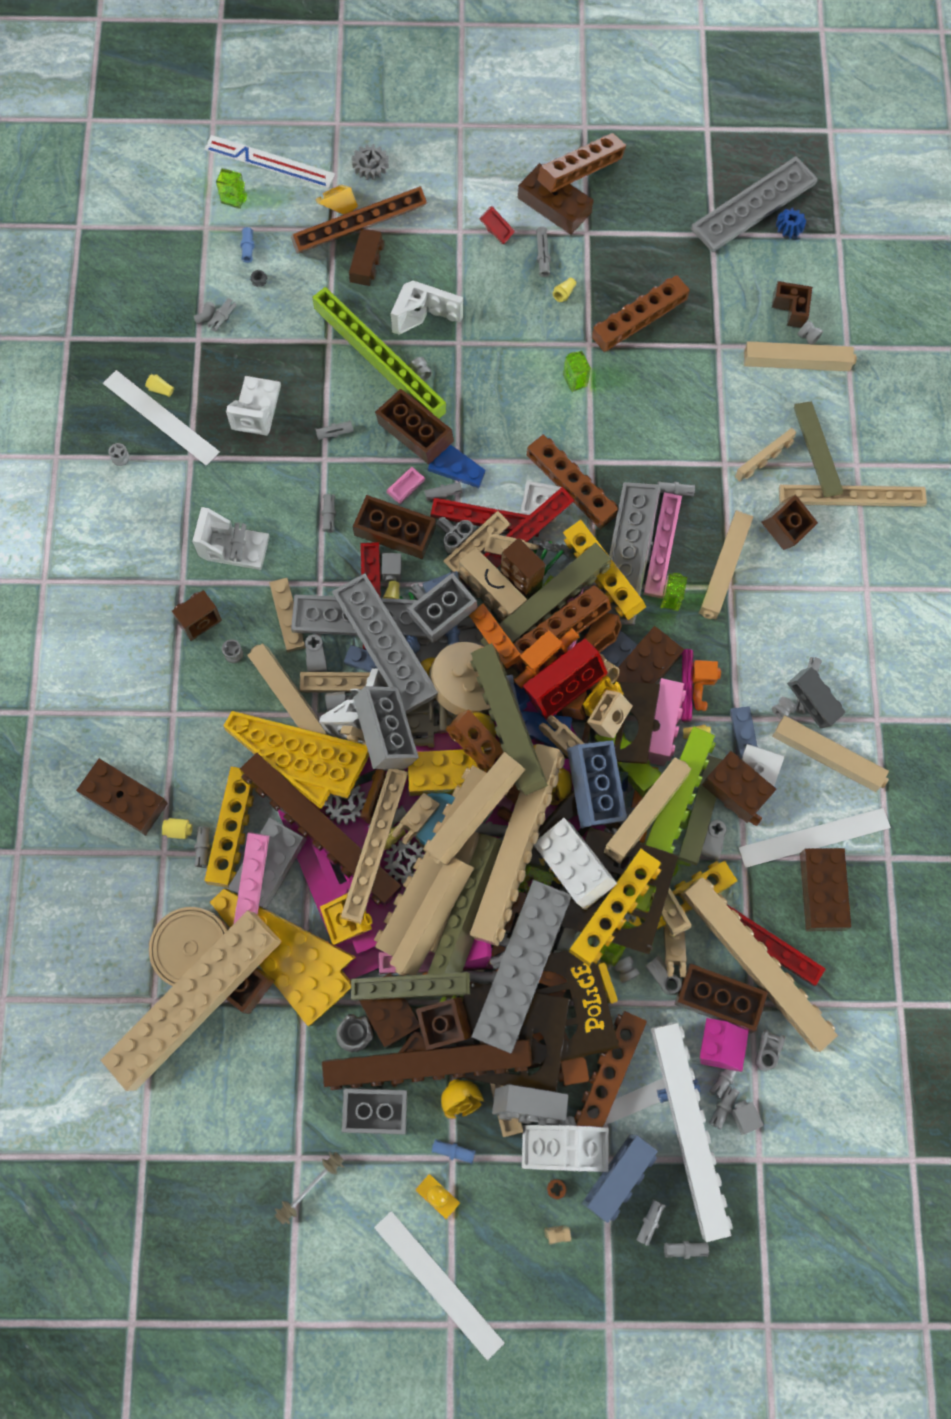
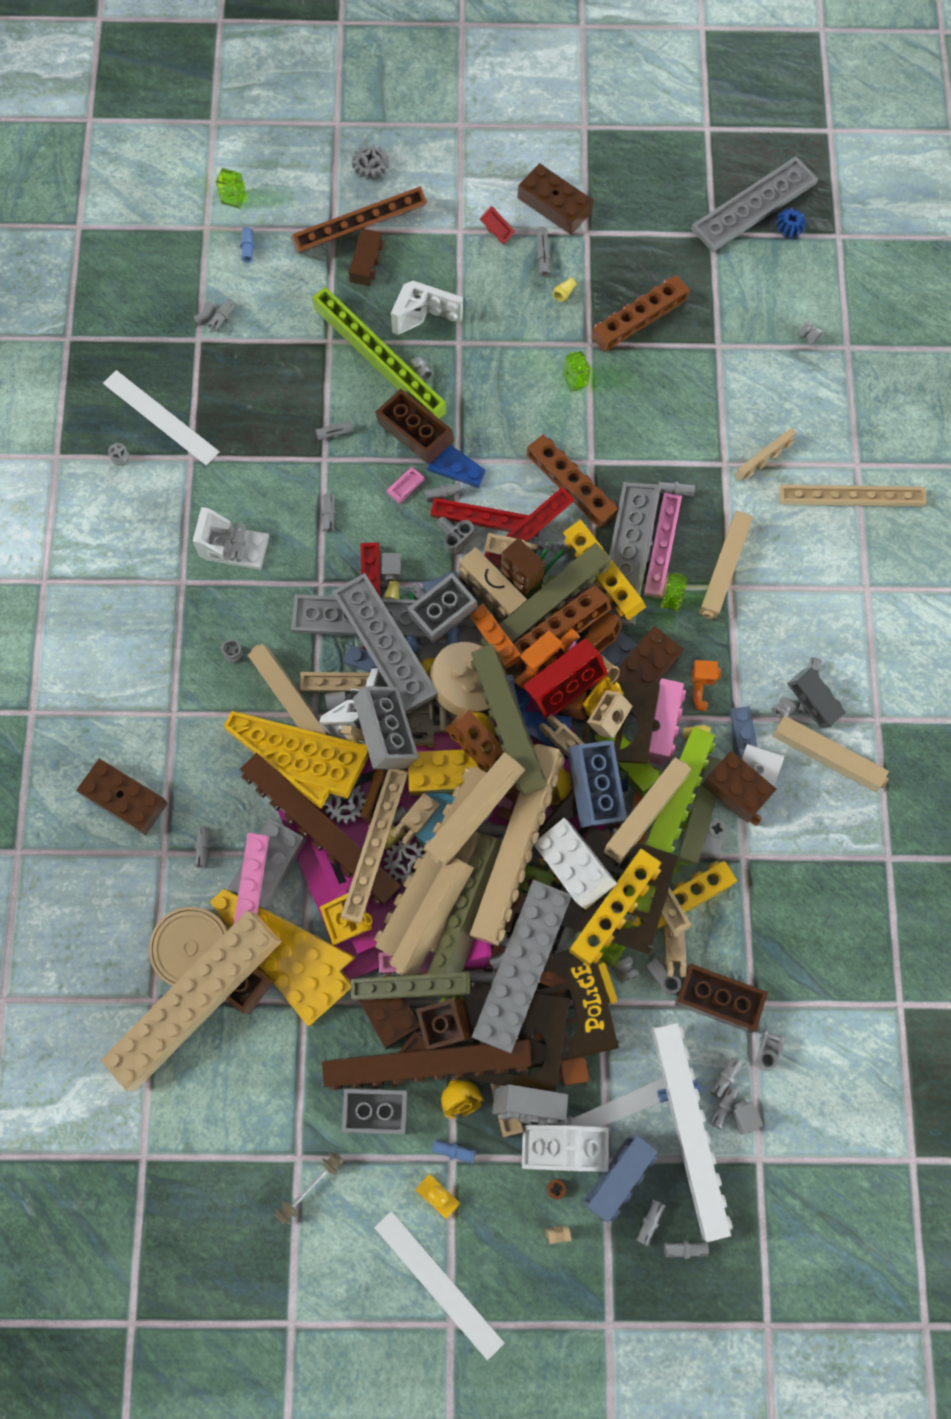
light yellow cone [145,374,174,397] -> none
light yellow brick [162,818,193,839] -> none
reddish brown brick [172,590,222,641] -> none
white sticker [204,135,335,188] -> none
yellow brick [204,766,256,888] -> none
white bracket [226,376,281,436] -> none
dark grey plate [250,270,268,287] -> none
tan plate [269,578,305,653] -> none
light grey piece [305,635,327,672] -> none
yellow slope [315,185,358,215] -> none
light grey hair [336,1014,373,1053] -> none
reddish brown brick [353,495,436,560] -> none
tan plate [443,511,511,574] -> none
white plate [520,481,561,523] -> none
dark orange brick [537,133,626,192] -> none
dark orange brick [574,1011,647,1127] -> none
tan brick [680,877,838,1052] -> none
dark pink axle [681,649,693,722] -> none
dark pink slope [700,1018,749,1072] -> none
red plate [726,904,826,986] -> none
white sticker [739,808,891,868] -> none
tan brick [744,341,857,372] -> none
reddish brown brick [761,494,818,550] -> none
reddish brown brick [771,281,813,328] -> none
olive tile [793,401,843,497] -> none
reddish brown brick [800,848,851,931] -> none

